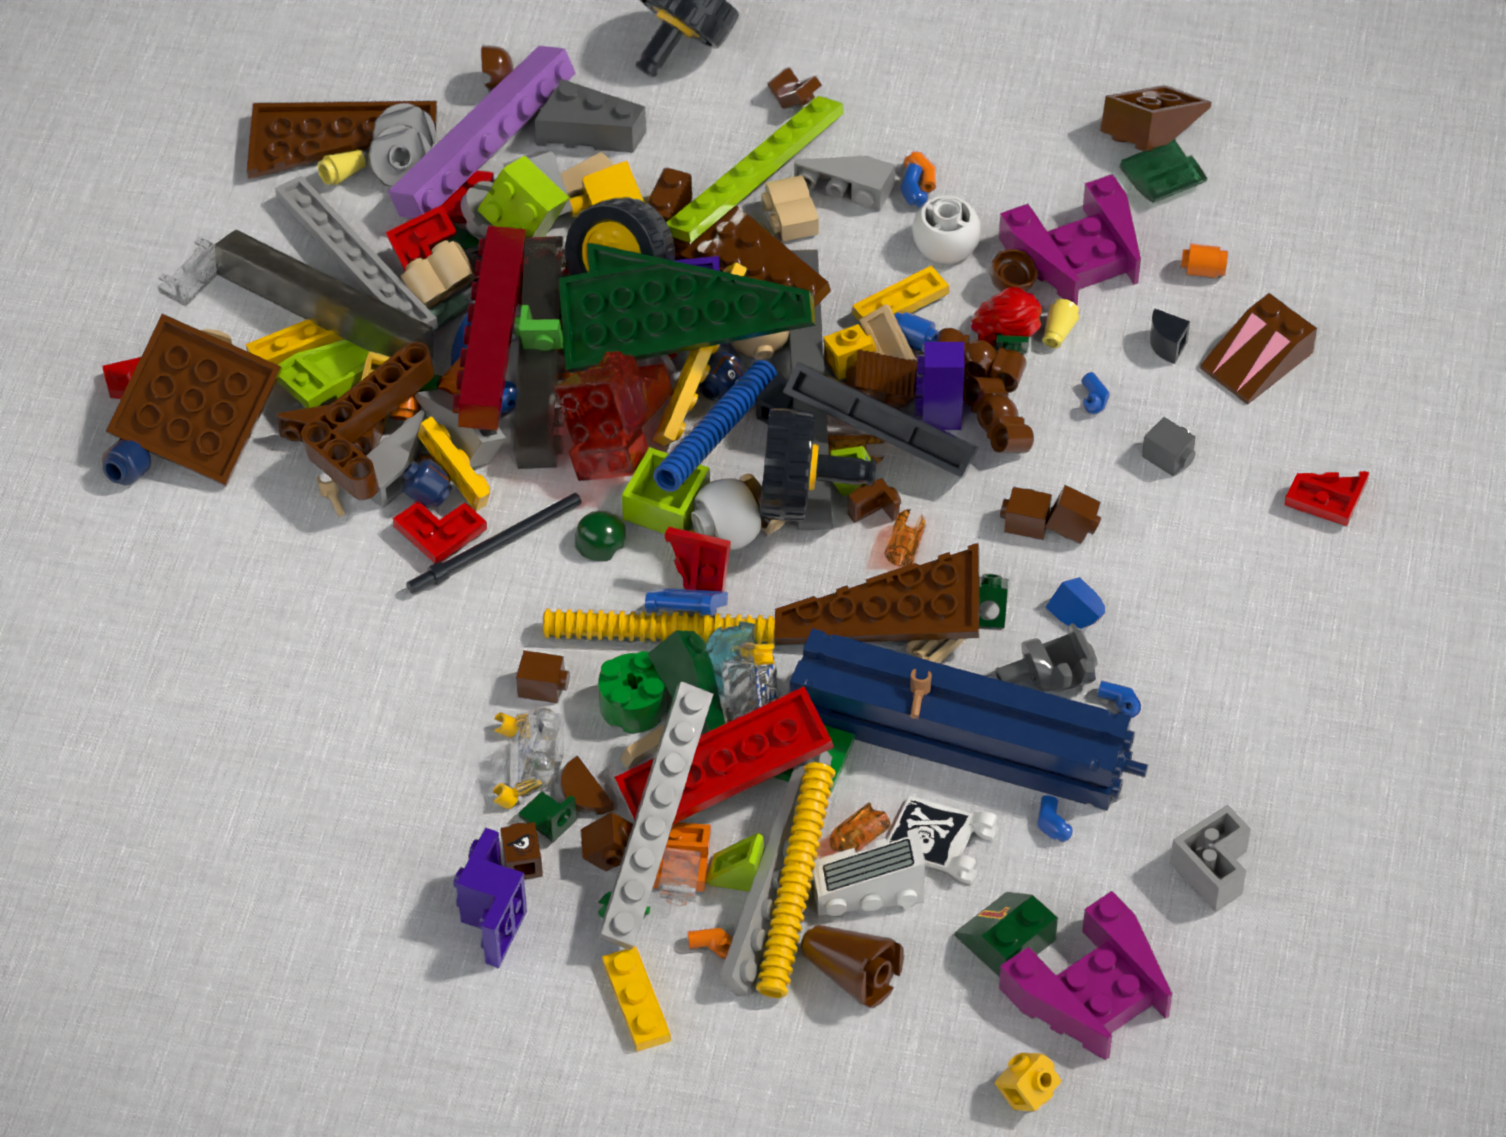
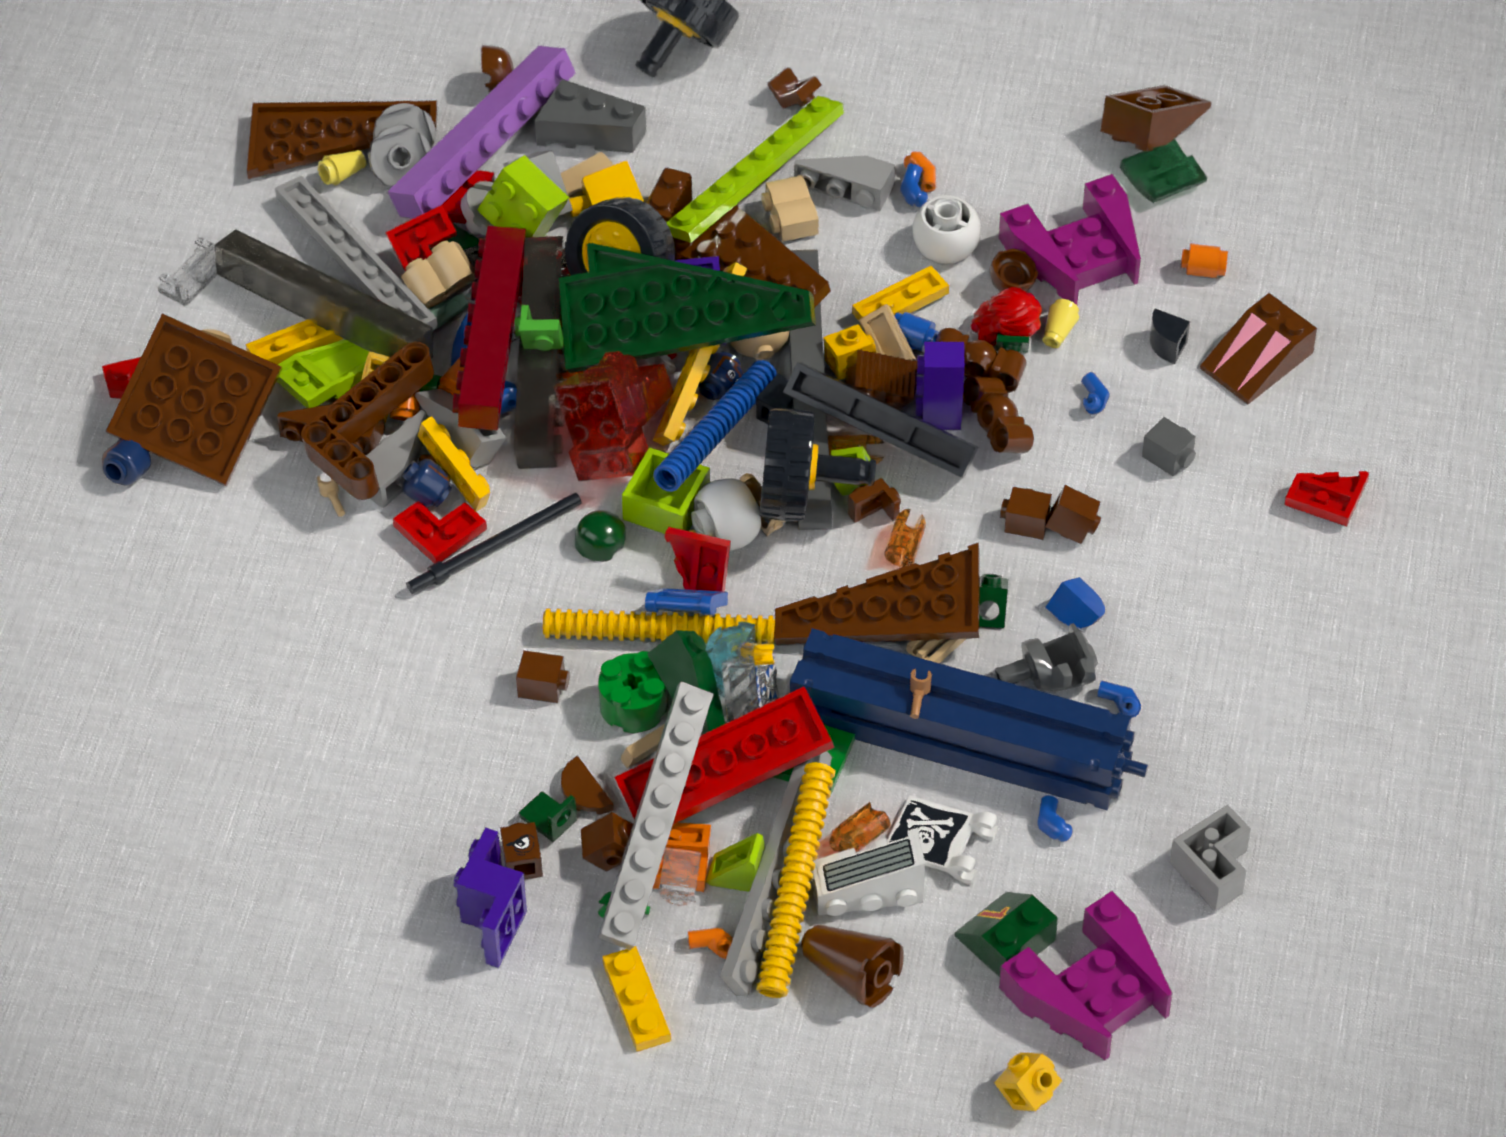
clear torso [493,708,564,809] -> none

